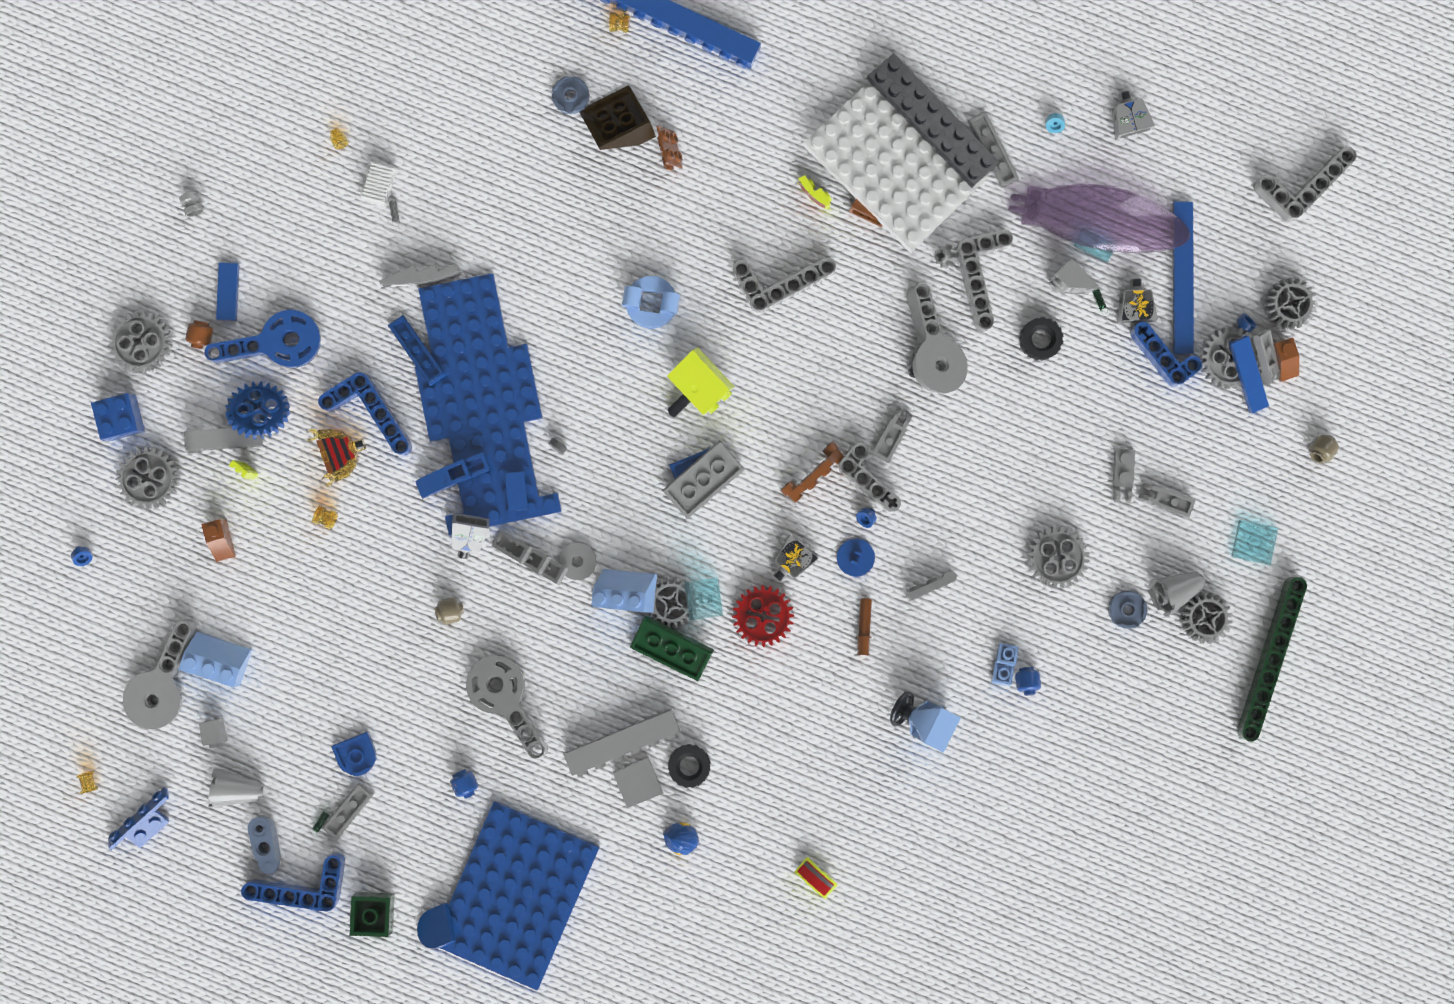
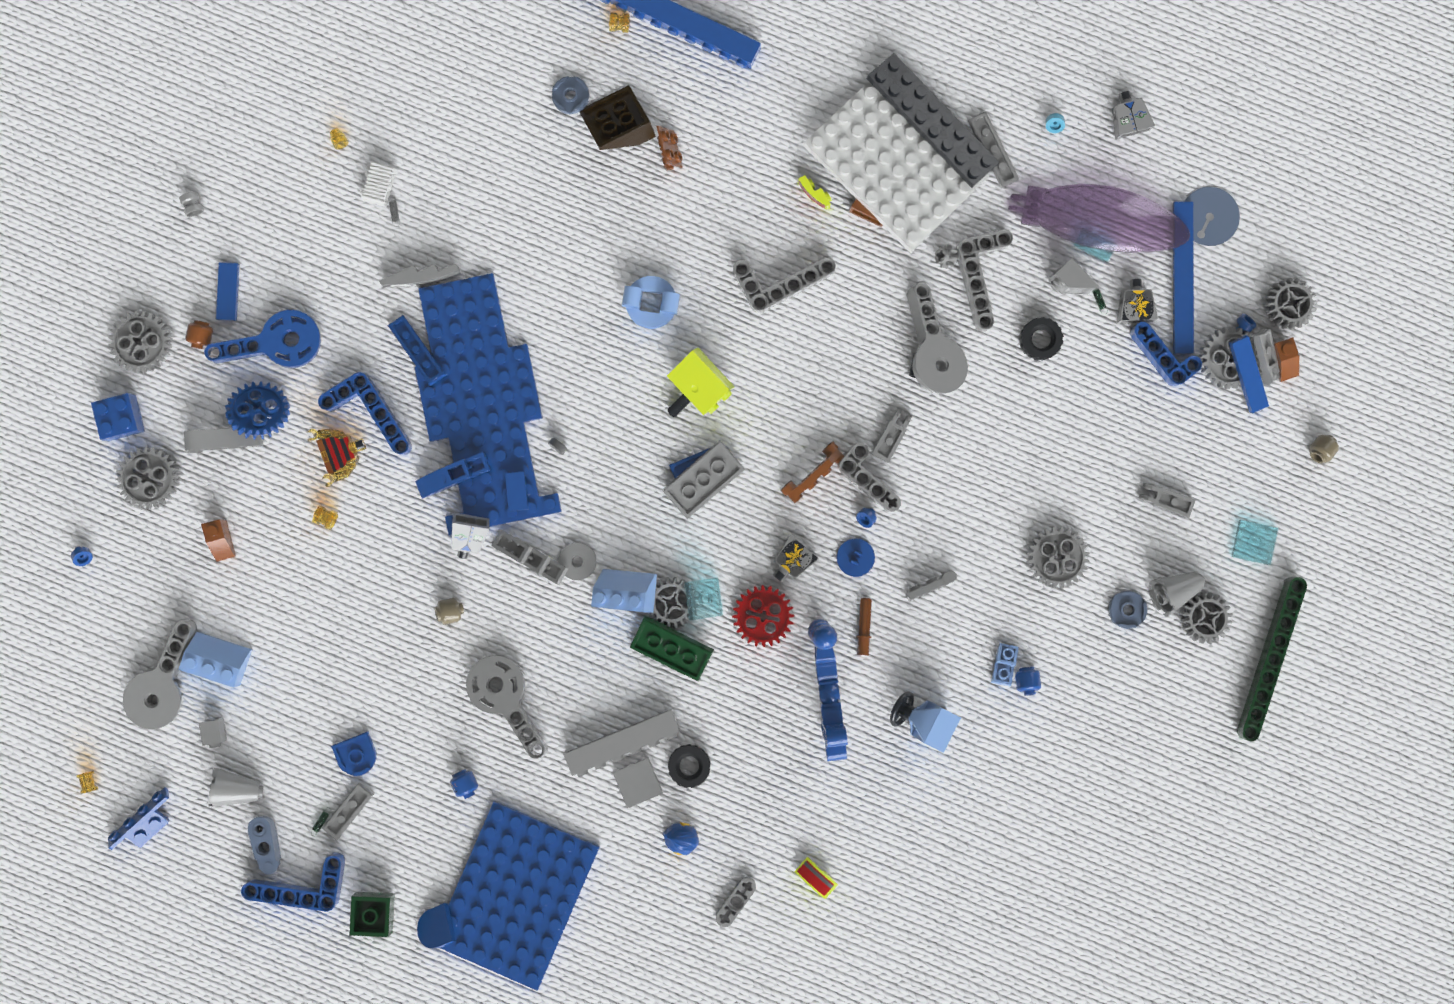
neon yellow tile [229,460,258,479] -> none
light grey hinge [1113,449,1135,503] -> none
light grey beam [1253,147,1357,222] -> none
none -> light grey beam [716,877,756,927]
none -> blue piece [808,619,848,761]
none -> sand blue piece [1184,187,1240,246]

